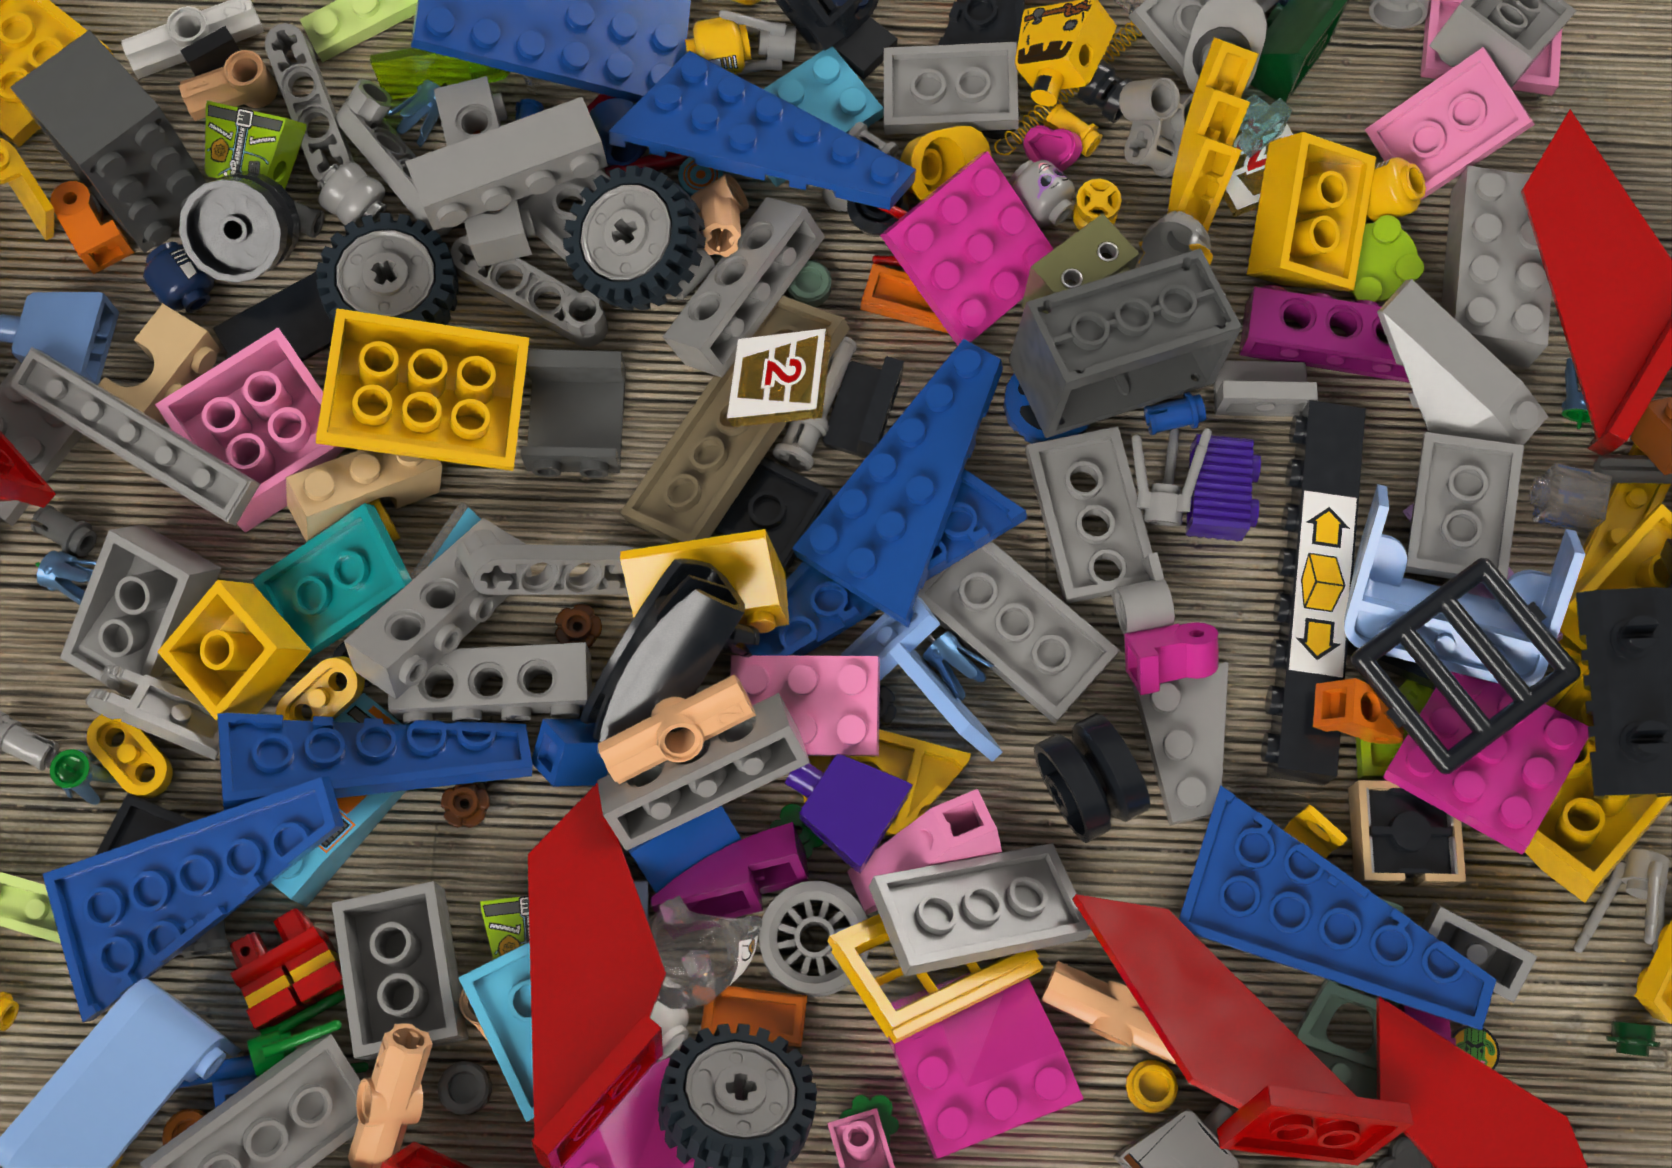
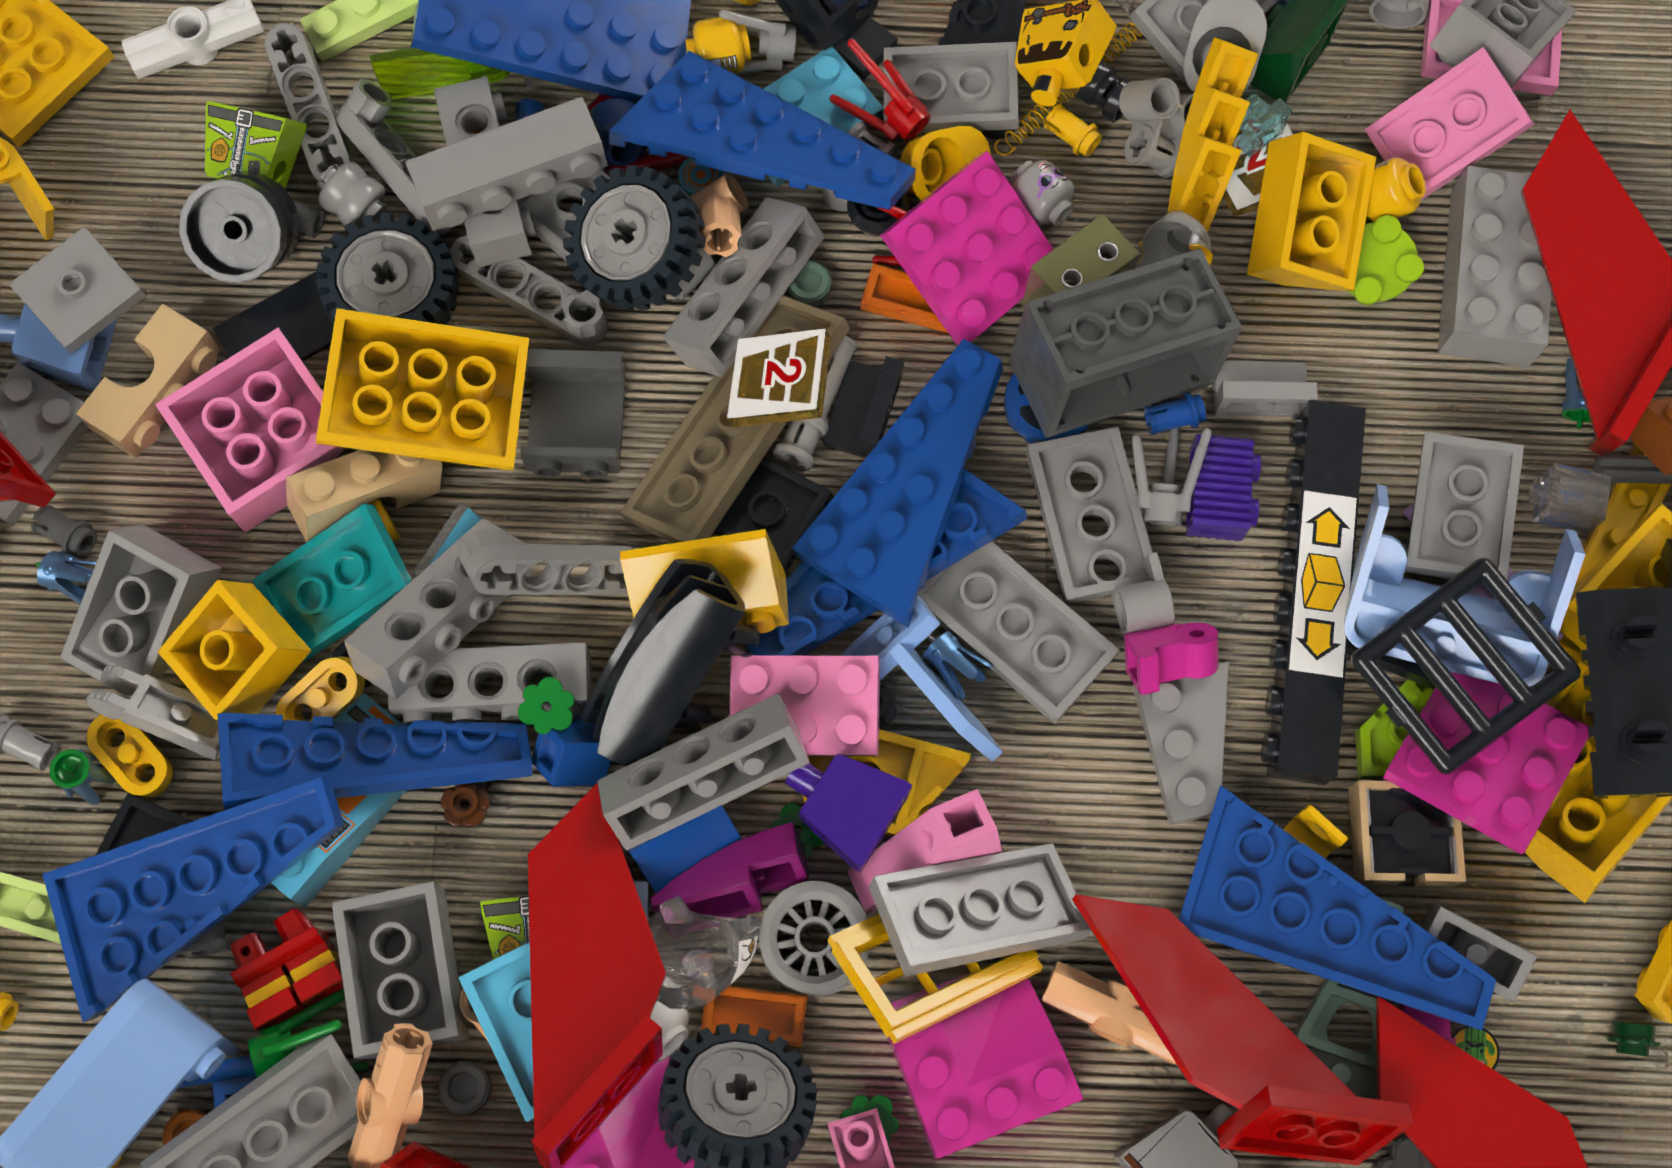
light grey tile [7,347,260,526] -> none
dark grey hose [10,30,207,253] -> none
orange leg [50,181,134,274] -> none
dark blue head [143,241,215,313] -> none
light nougat piece [178,50,278,121] -> none
black piece [180,26,240,76] -> none
flat silver piece [387,80,447,147] -> none
reddish brown plate [555,604,602,648] -> none
light nougat piece [598,674,756,785] -> none
dark pink tile [1023,125,1082,172] -> none
black wheel [1034,713,1151,843] -> none
yellow wheel [1072,178,1122,230] -> none
yellow plate [1126,1060,1178,1113] -> none
magenta brick [1239,285,1410,383] -> none
orange leg [1313,678,1404,744] -> none
light grey wedge [1377,279,1549,445] -> none
light grey plant [1574,849,1670,954] -> none
none -> light grey plate [9,227,146,354]
none -> green plant [518,677,575,735]
none -> red plant [829,38,931,142]

